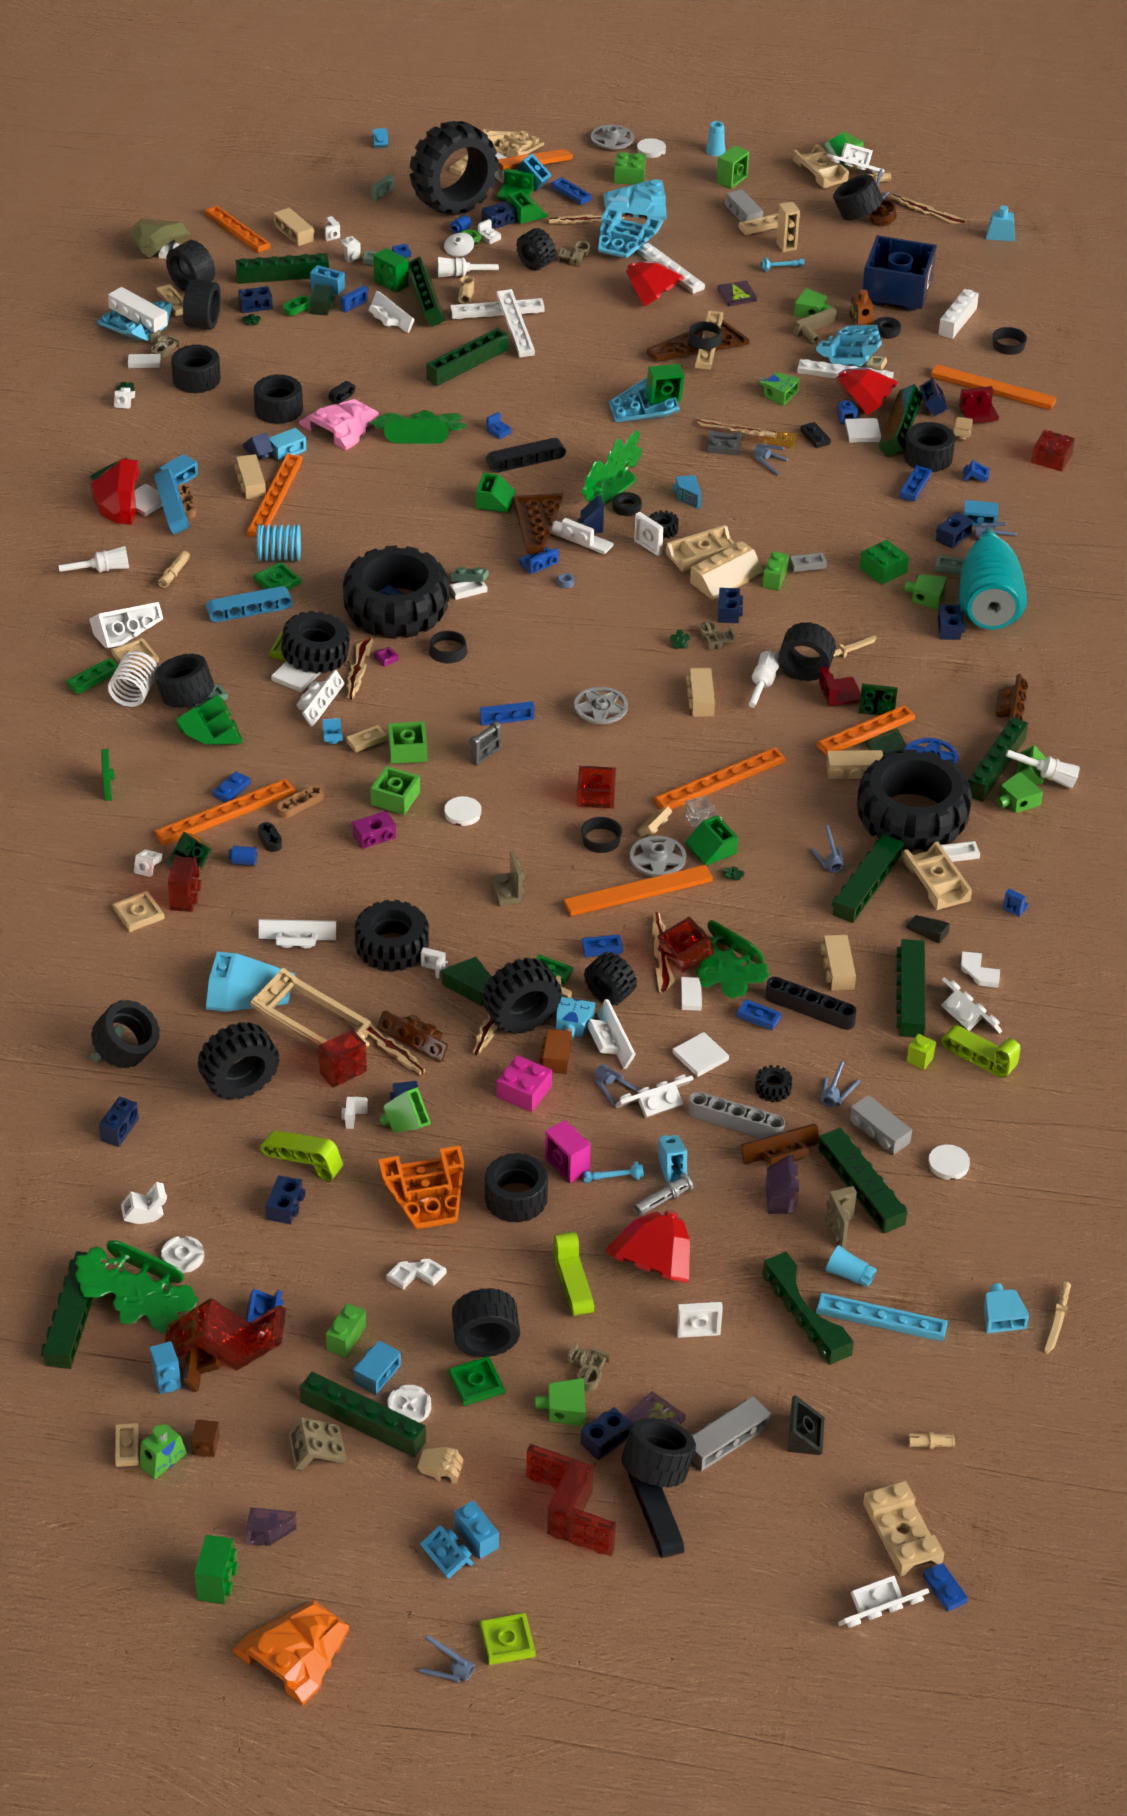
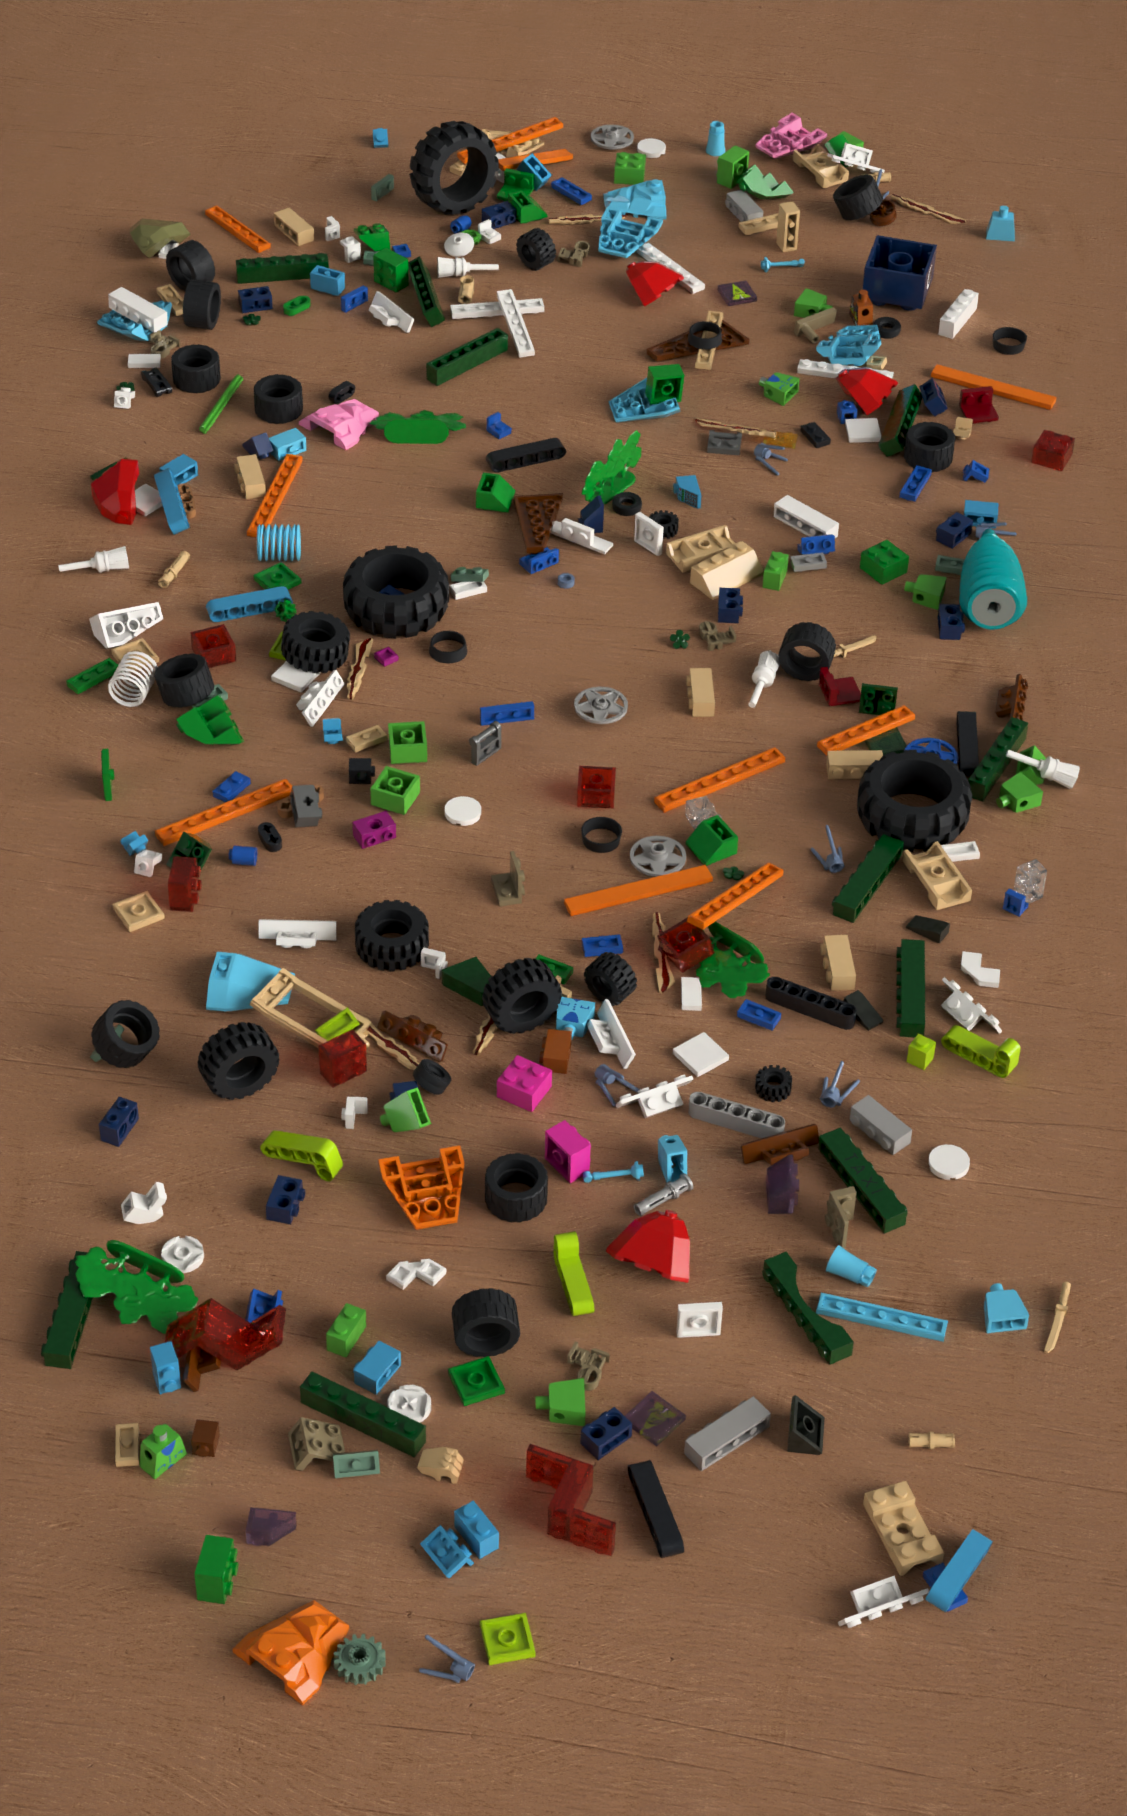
clear green brick [309,284,335,316] -> none
black tyre [621,1418,696,1487] -> none
tan plate [637,806,672,837] -> none
none -> dark azure bracket [120,831,149,856]
none -> black plate [141,367,172,397]
none -> clear red brick [190,624,236,668]
none -> bright green axle [199,374,243,434]
none -> green gear [275,599,297,622]
none -> dark grey brick [290,785,322,827]
none -> lime tile [315,1007,360,1043]
none -> sand green plate [333,1450,380,1478]
none -> sand green gear [334,1634,386,1685]
none -> black brick [349,758,375,784]
none -> green slope [354,223,390,252]
none -> black tyre [413,1059,451,1095]
none -> orange tile [457,117,563,164]
none -> orange tile [687,863,784,930]
none -> brick [737,164,794,200]
none -> bright pink wedge [755,113,827,159]
none -> white brick [773,495,839,538]
none -> blue bracket [797,534,835,555]
none -> pearl dark grey slope [844,990,884,1031]
none -> dark azure beam [925,1529,993,1613]
none -> black beam [956,711,979,775]
none -> clear brick [1014,859,1047,904]

